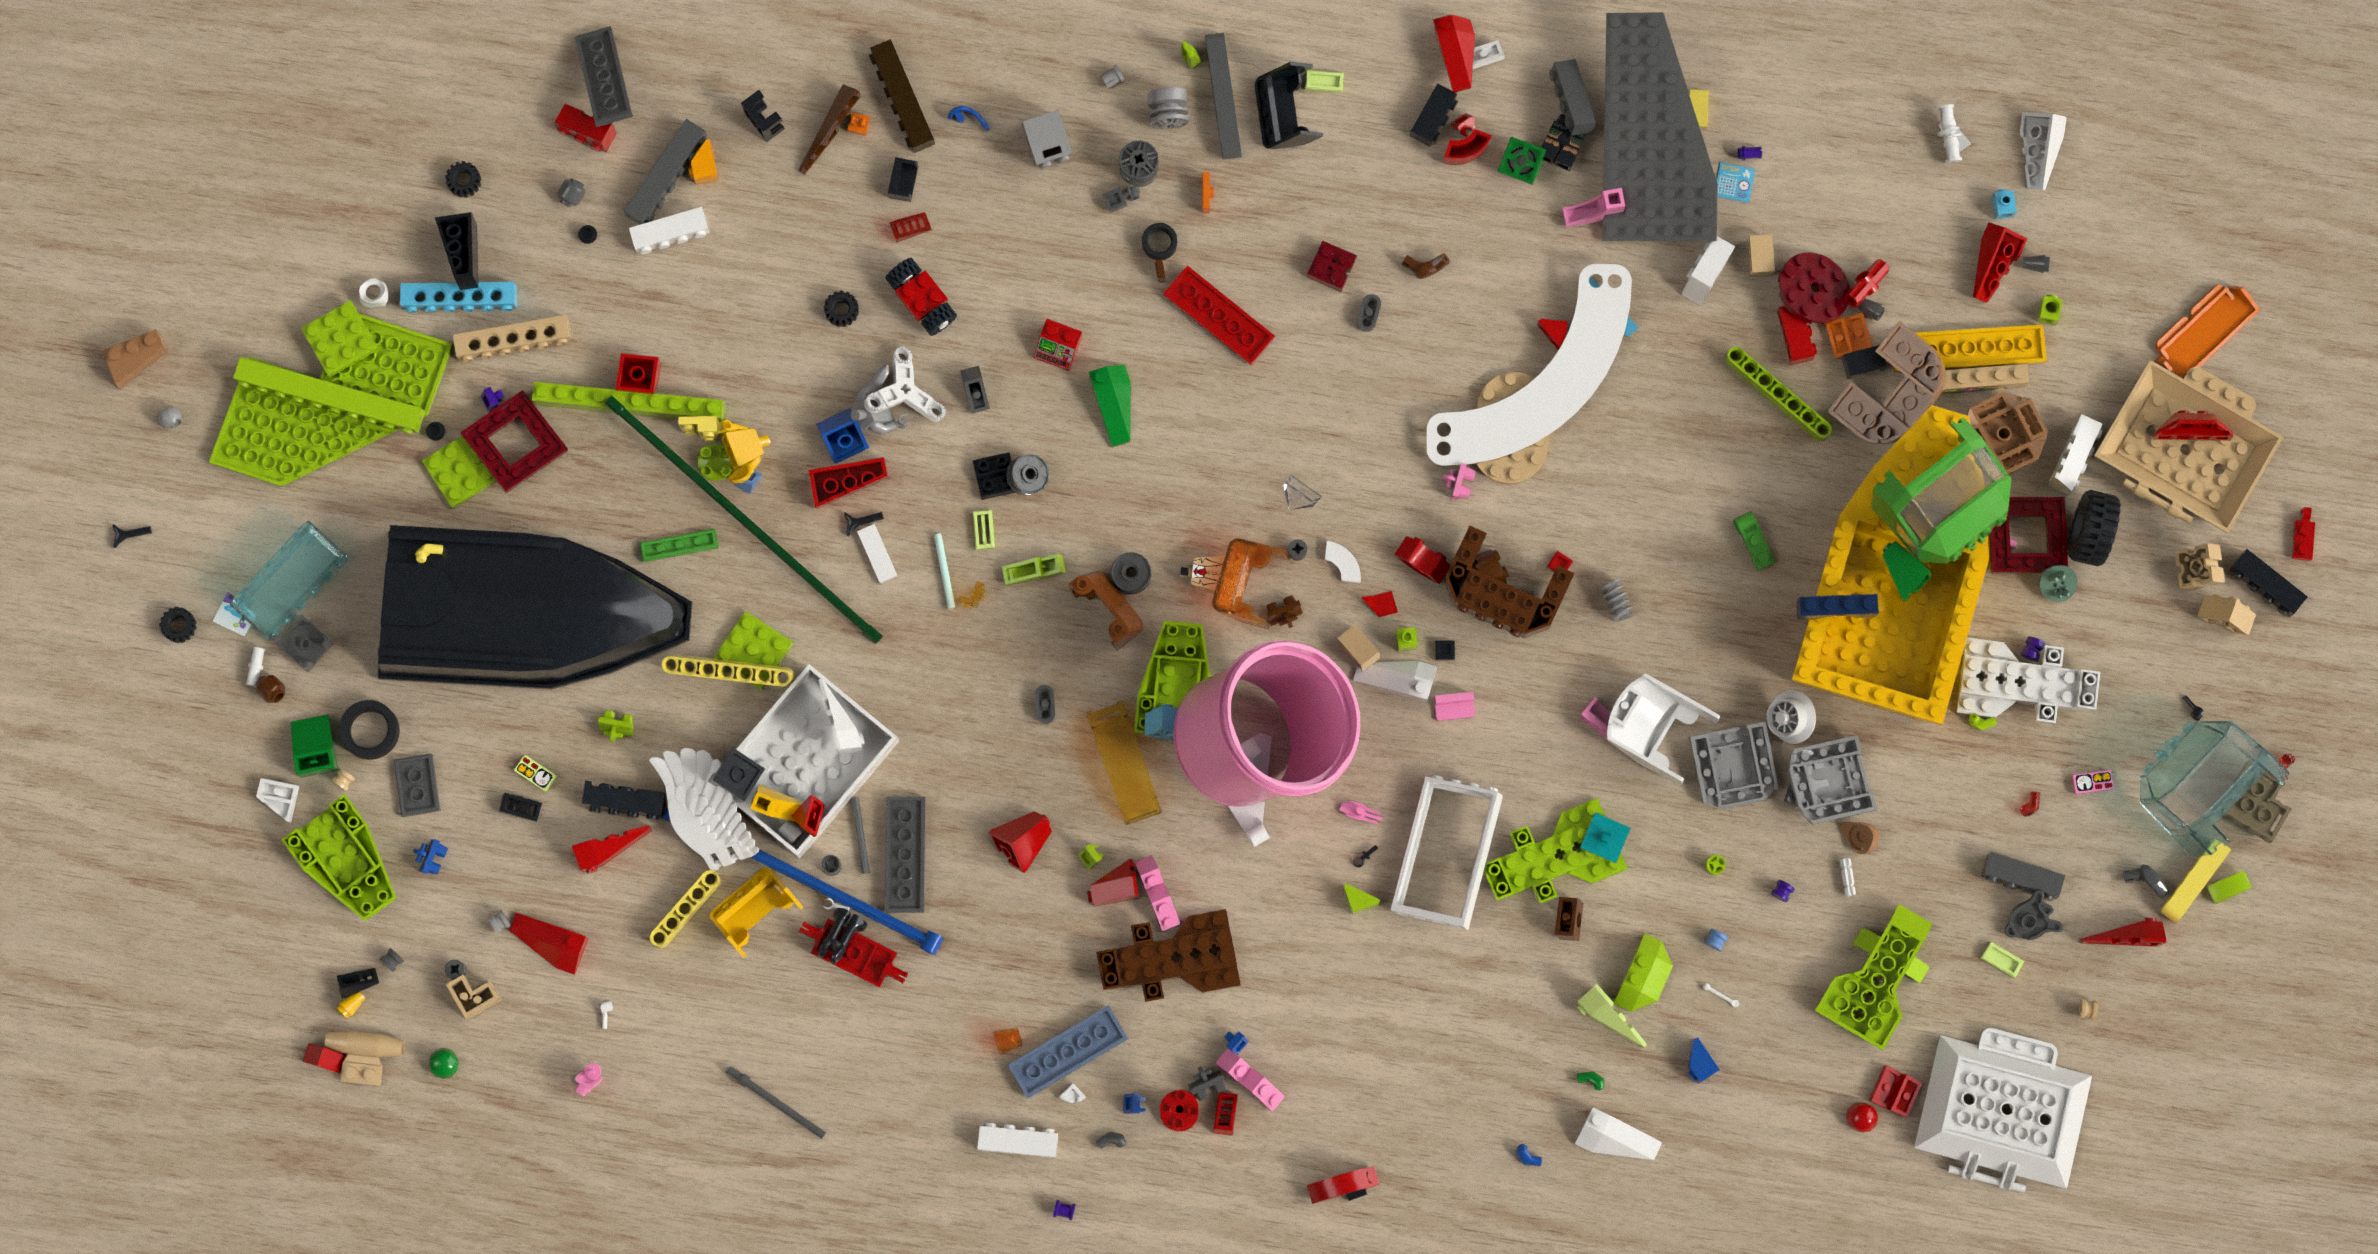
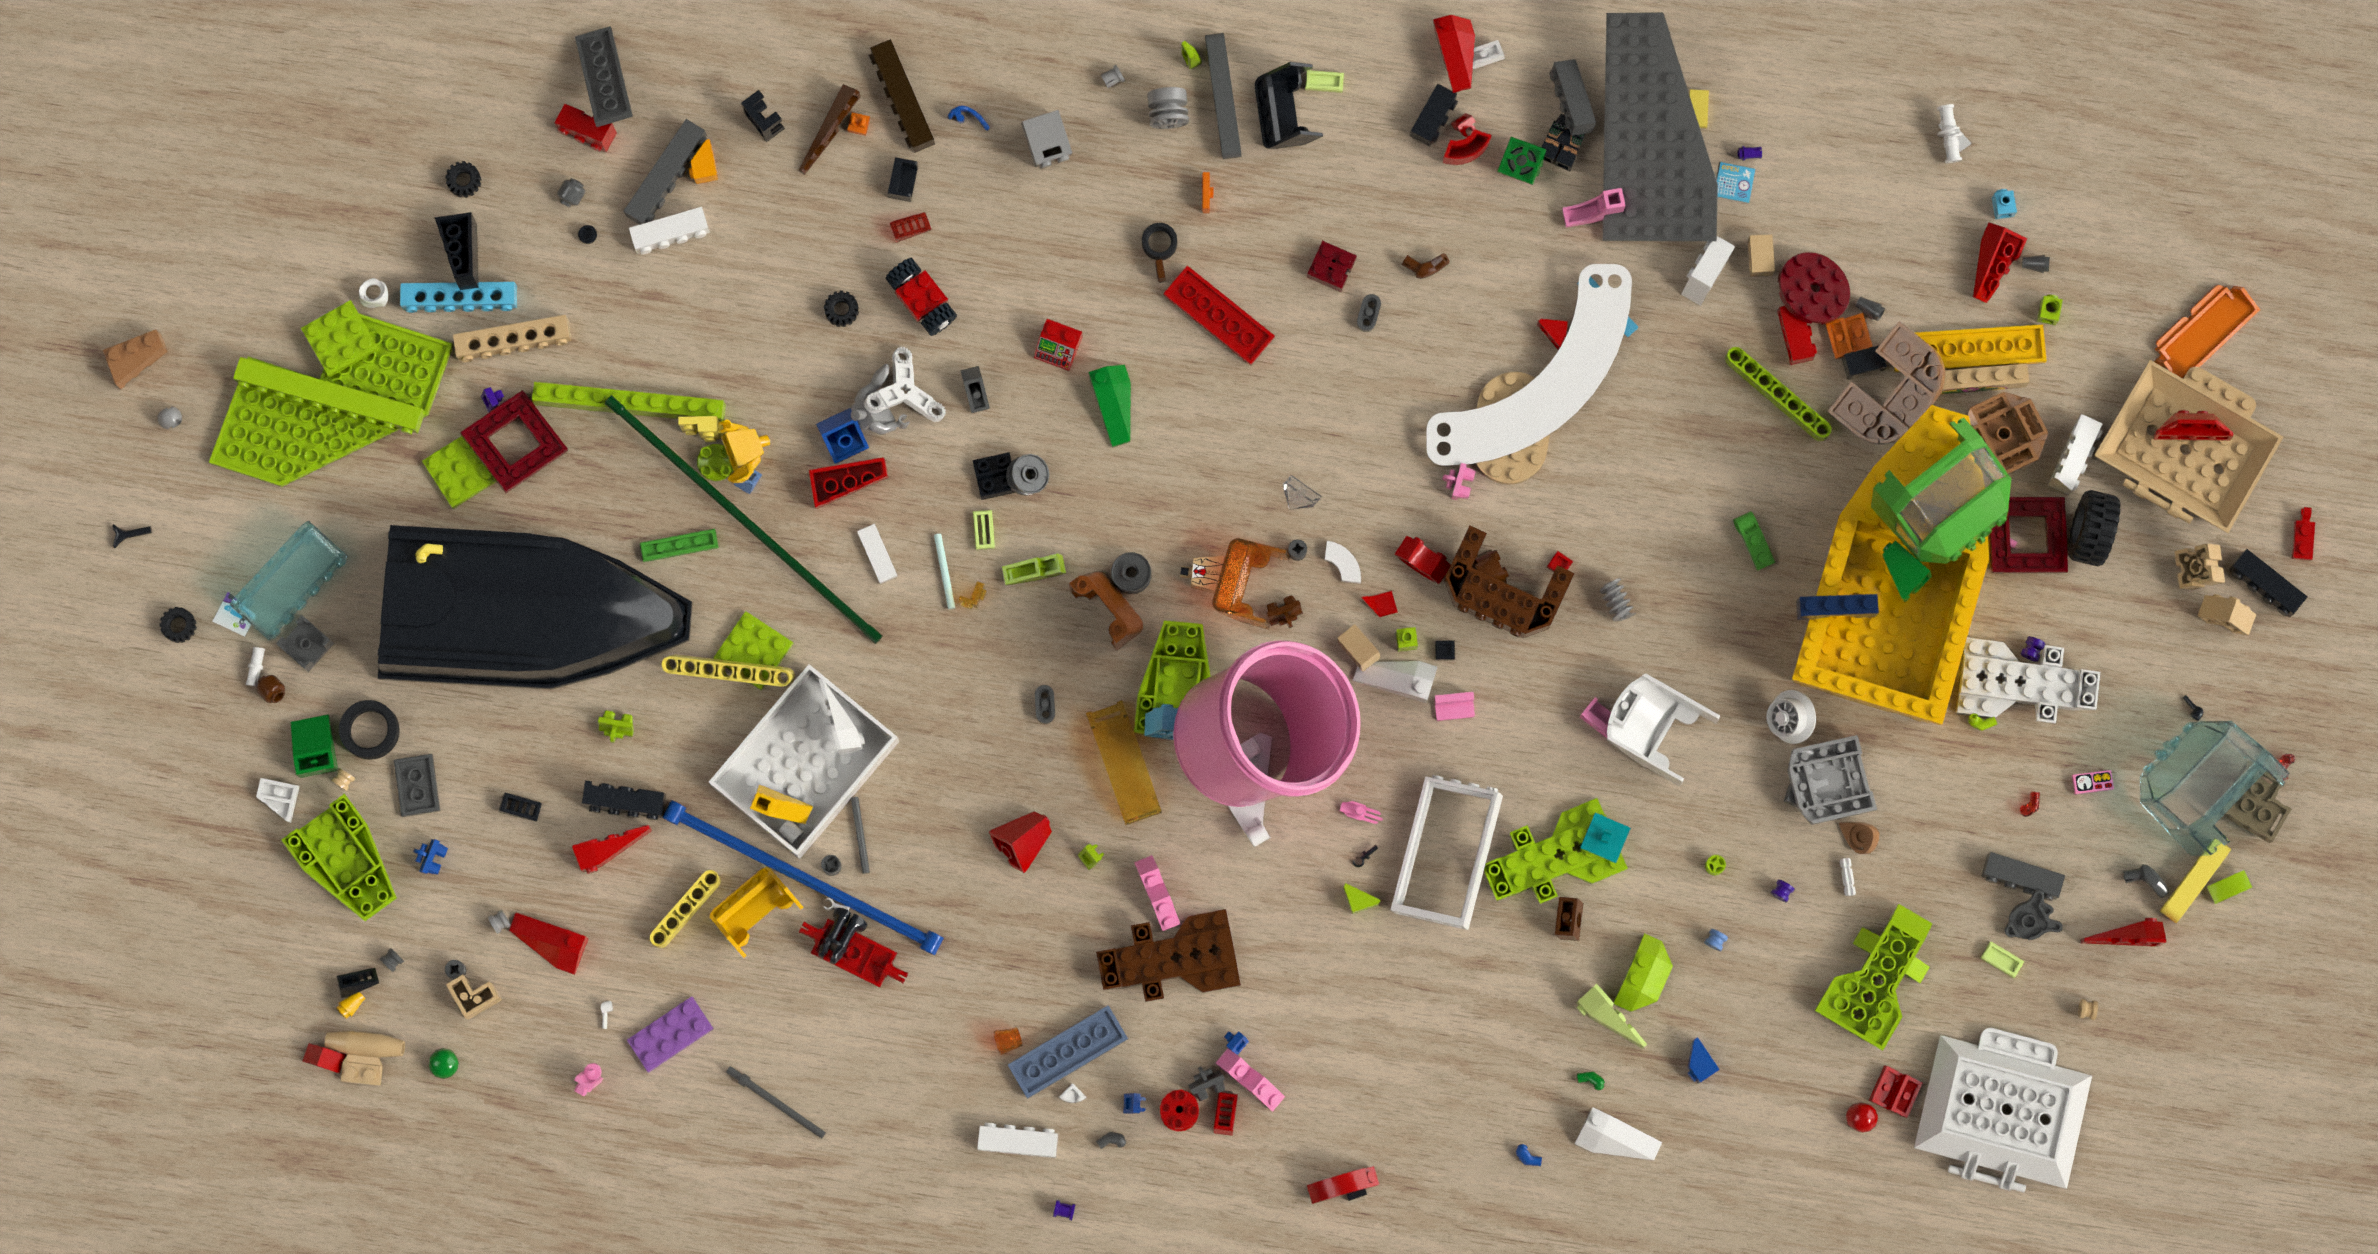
black plate [426,422,446,441] -> none
tile [514,755,557,792] -> none
red slope [615,353,661,394] -> none
white animal [649,748,759,871] -> none
black panel [708,748,765,802] -> none
red slope [792,794,825,837] -> none
black piece [844,512,884,536] -> none
dark grey plate [885,797,926,913] -> none
red slope [1087,859,1139,907] -> none
dark grey plate [1103,186,1140,213] -> none
dark grey wheel [1119,140,1159,187] -> none
light grey wedge [1689,722,1779,809] -> none
white hinge [1703,983,1739,1008] -> none
red piece [1844,259,1890,308] -> none
white wedge [2020,112,2067,190] -> none
sand green plate [2039,564,2078,602] -> none
none -> medium lavender plate [627,997,714,1073]

